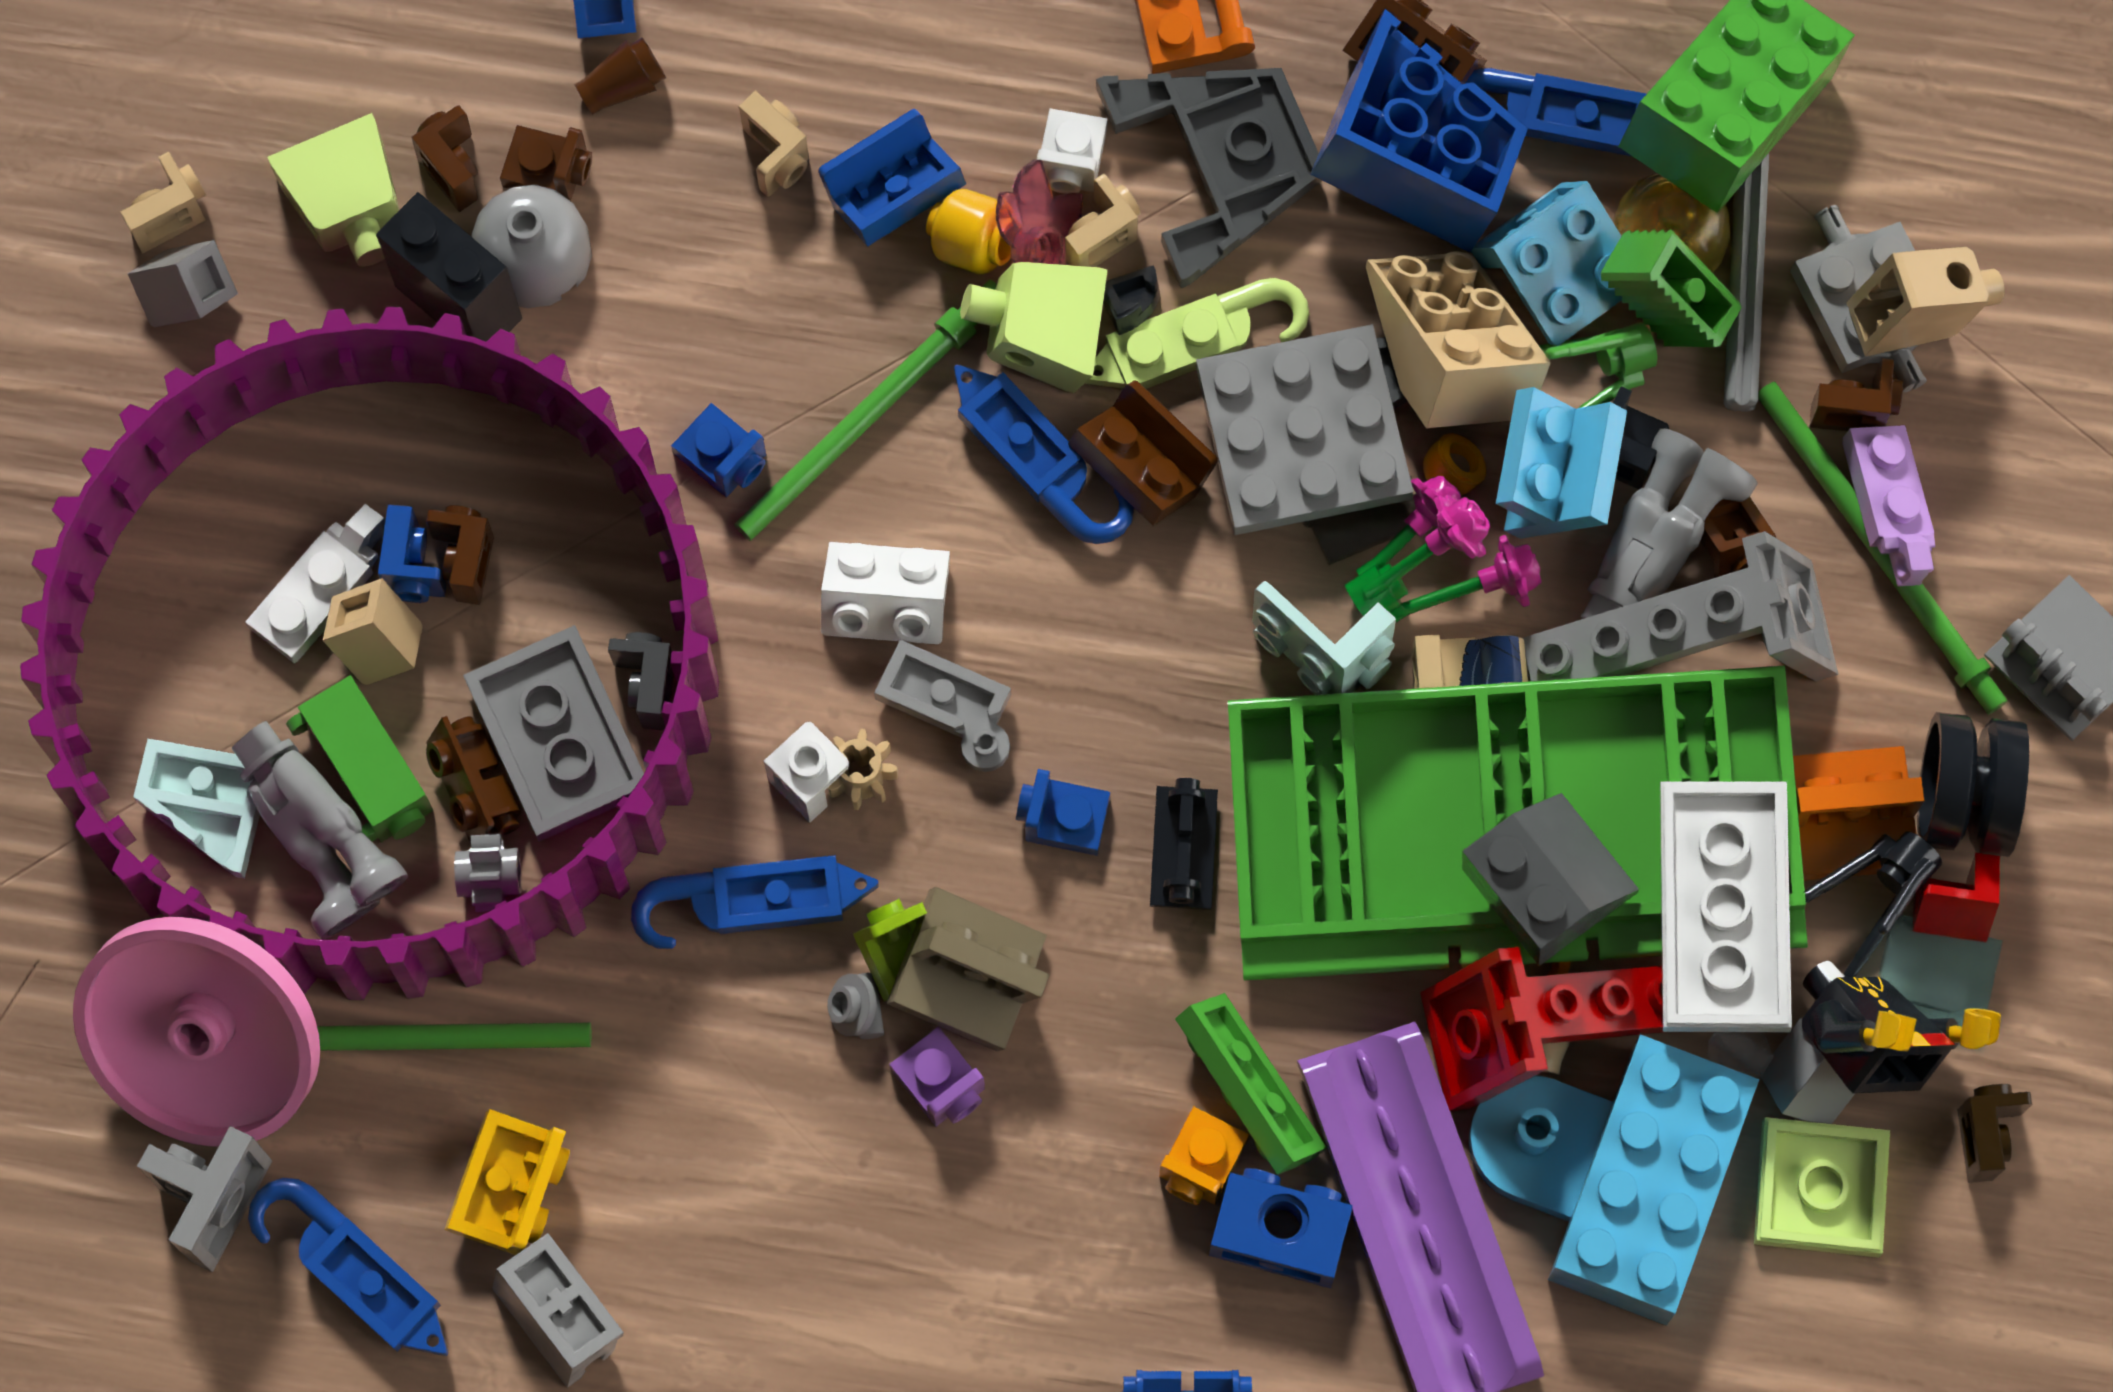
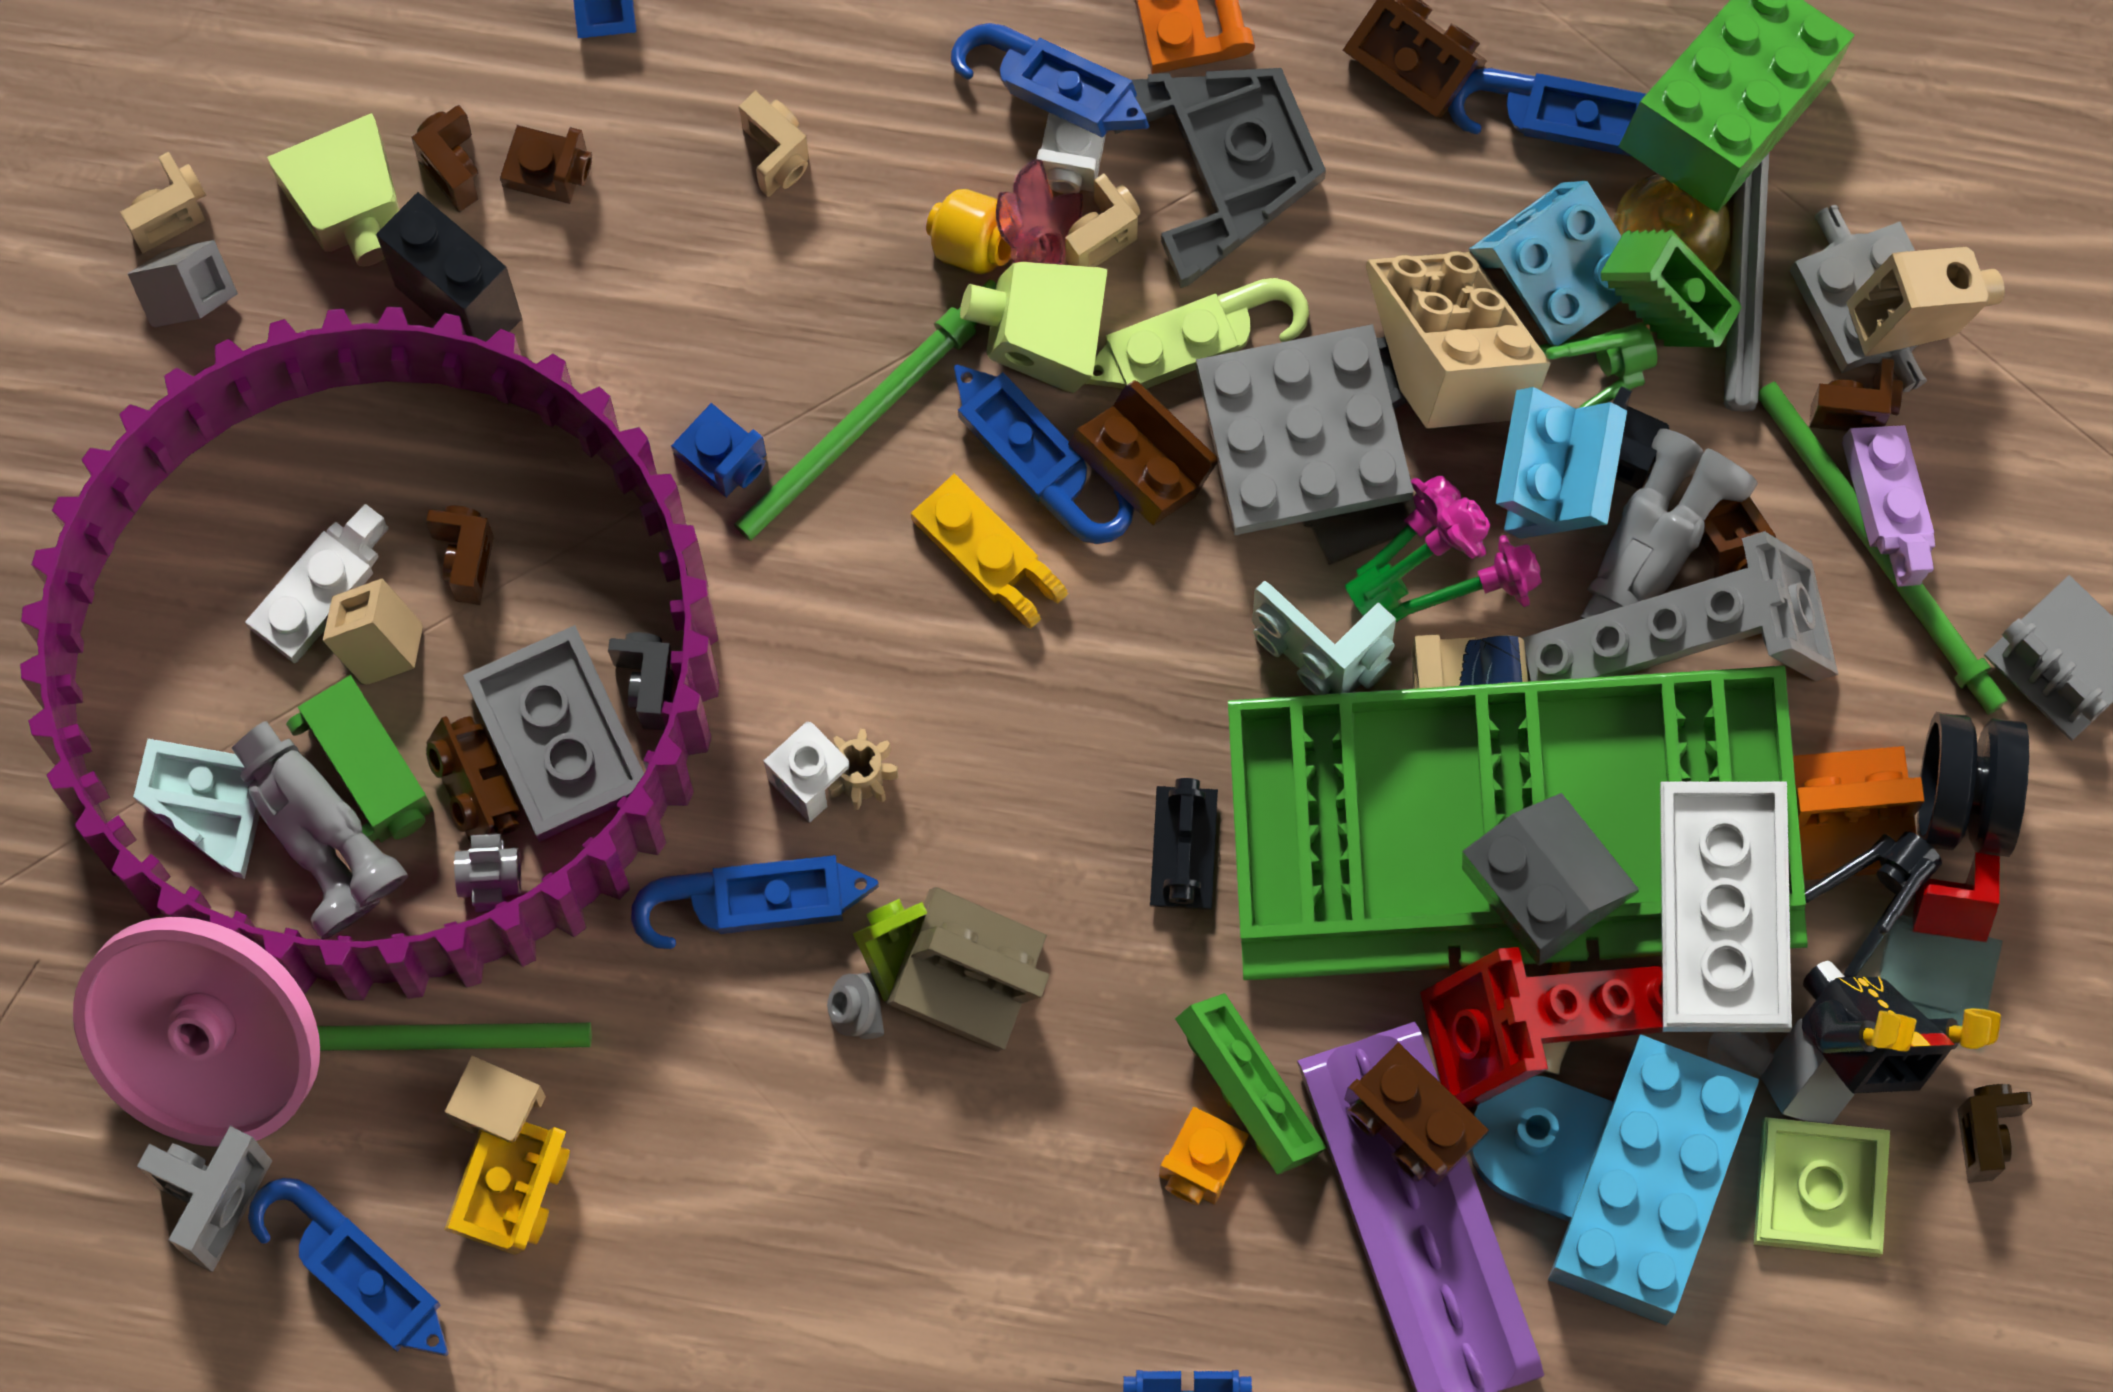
blue bracket [378,504,447,603] -> none
light grey cylinder [472,185,592,308] -> none
light grey hinge [492,1233,624,1388] -> none
reddish brown cone [574,37,667,115] -> none
blue bracket [818,109,966,246] -> none
white bracket [821,542,950,644] -> none
light grey hinge [874,639,1011,772] -> none
medium lavender bracket [889,1026,985,1127] -> none
blue bracket [1016,769,1110,856] -> none
black tile [1103,265,1160,335] -> none
blue brick [1209,1168,1353,1288] -> none
blue wedge [1310,9,1528,252] -> none
light orange piece [1423,433,1486,496] -> none
none -> tan panel [445,1056,546,1143]
none -> yellow hinge [911,473,1069,629]
none -> blue plate [951,23,1149,138]
none -> reddish brown bracket [1344,1042,1489,1187]

